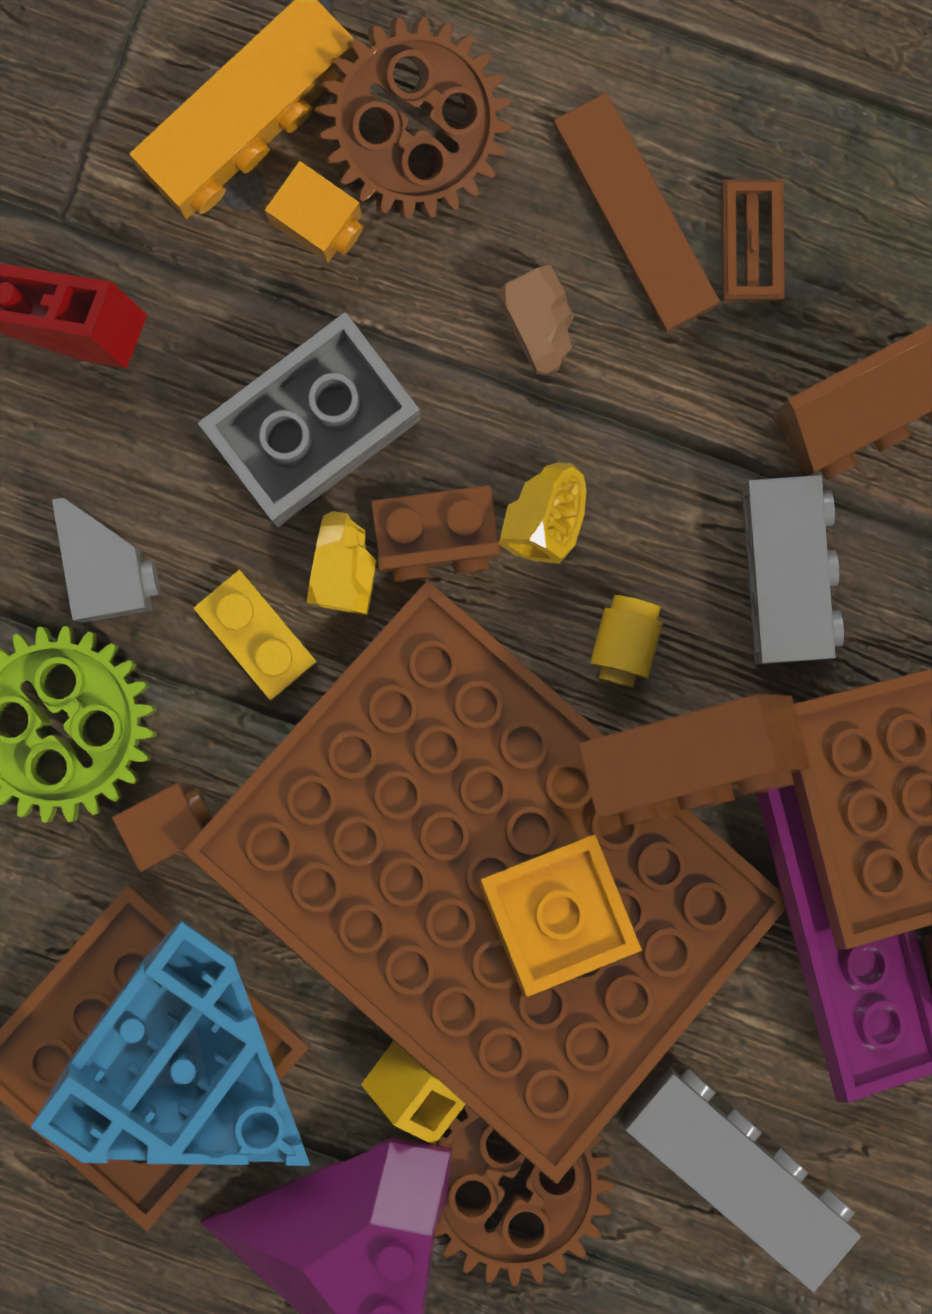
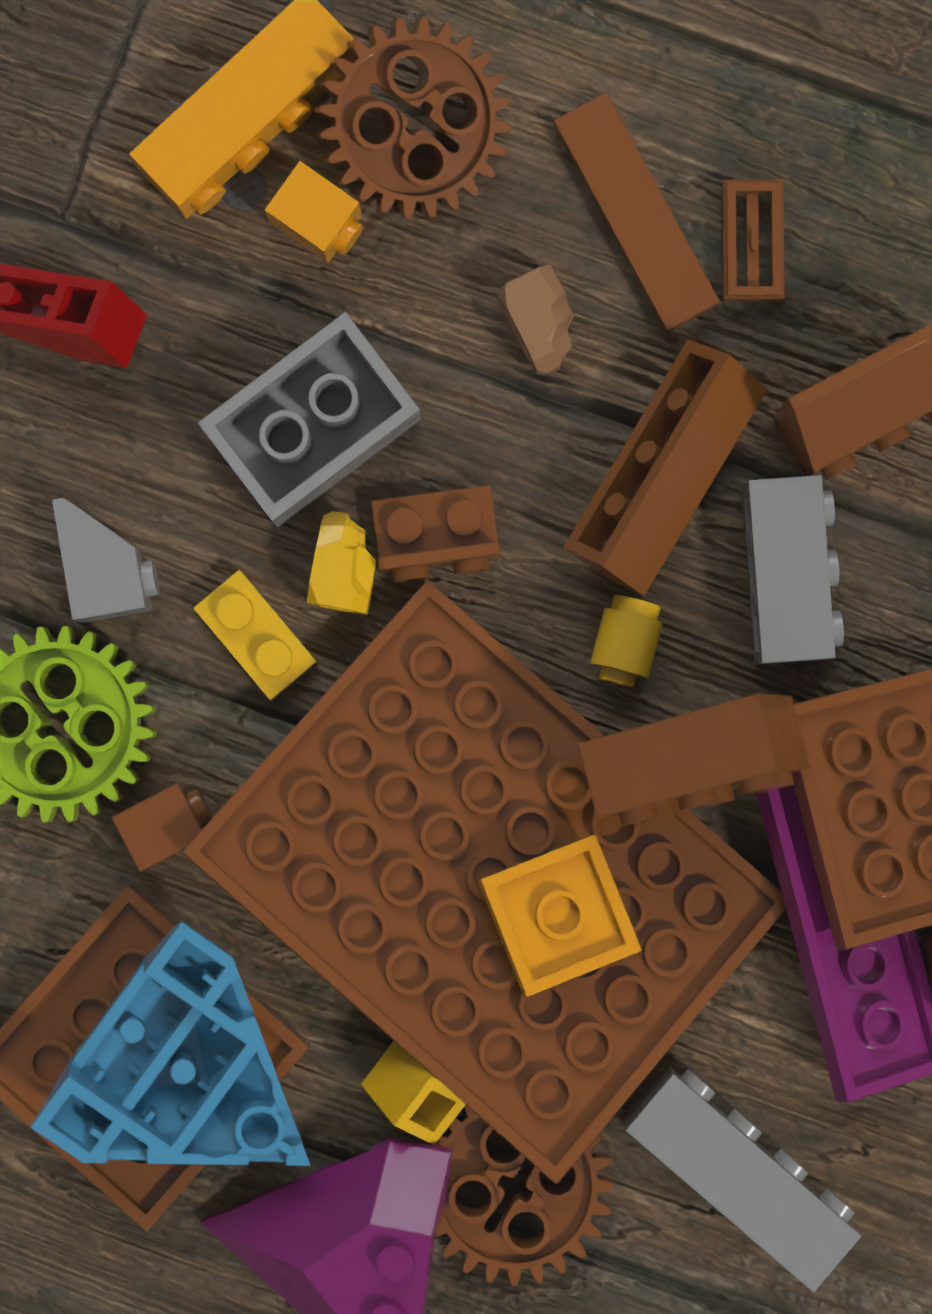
yellow rock [499,462,587,564] -> none
none -> dark orange brick [563,340,768,596]

